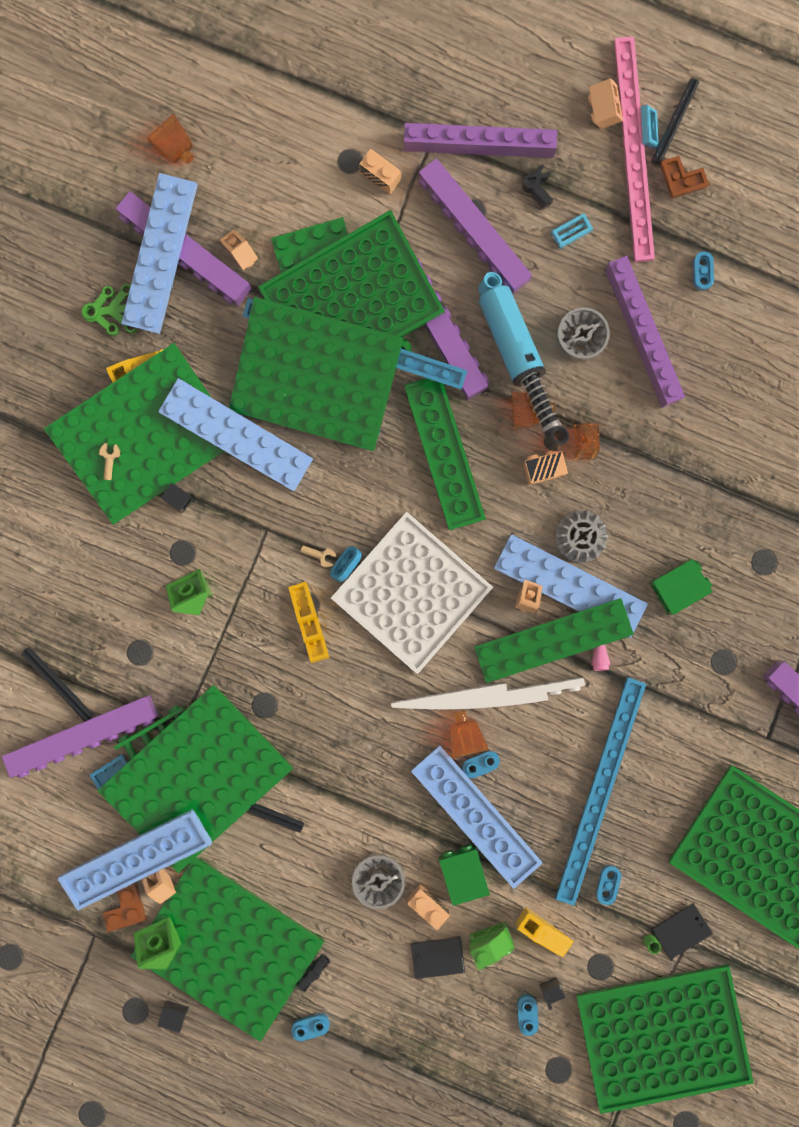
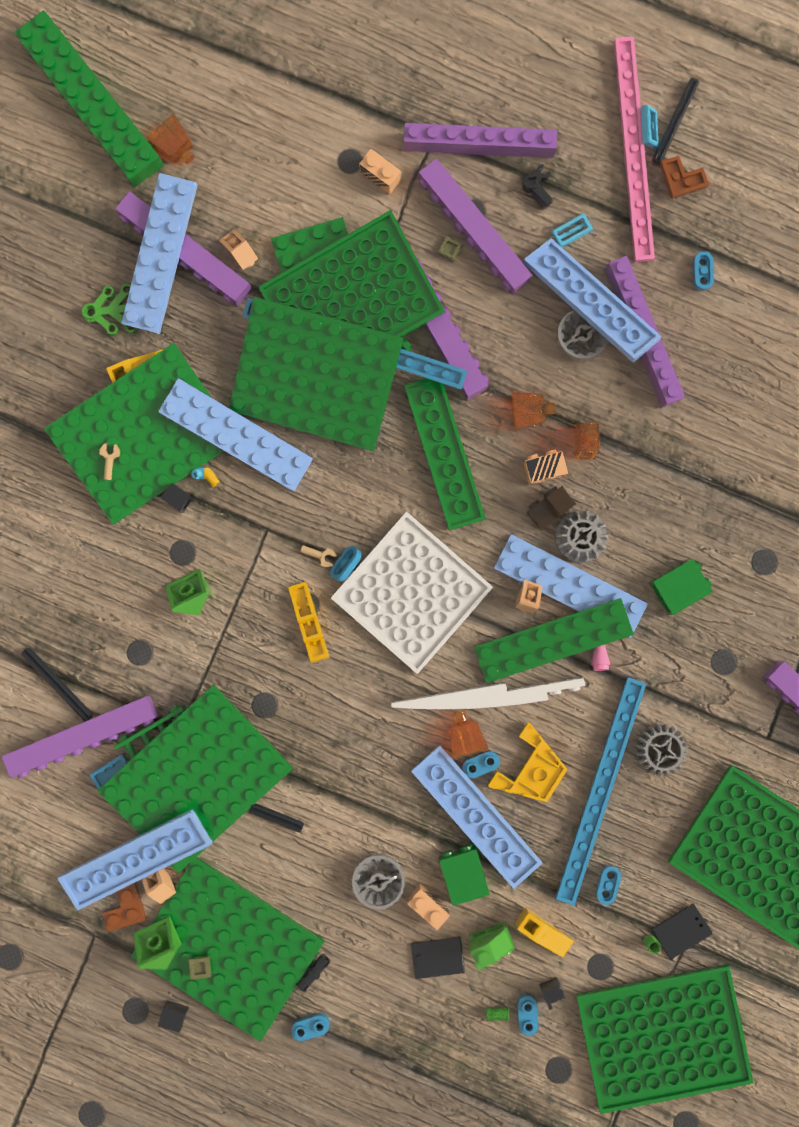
medium azure piece [478,272,569,451] -> none
light nougat brick [588,78,623,129] -> none
none -> green brick [14,10,164,188]
none -> olive tile [189,955,212,980]
none -> arm [191,467,220,487]
none -> olive tile [437,236,463,263]
none -> bright green piece [486,1007,509,1021]
none -> yellow wing [488,722,568,802]
none -> light blue plate [523,238,661,363]
none -> dark brown brick [527,486,576,531]
none -> light grey gear [636,724,689,777]

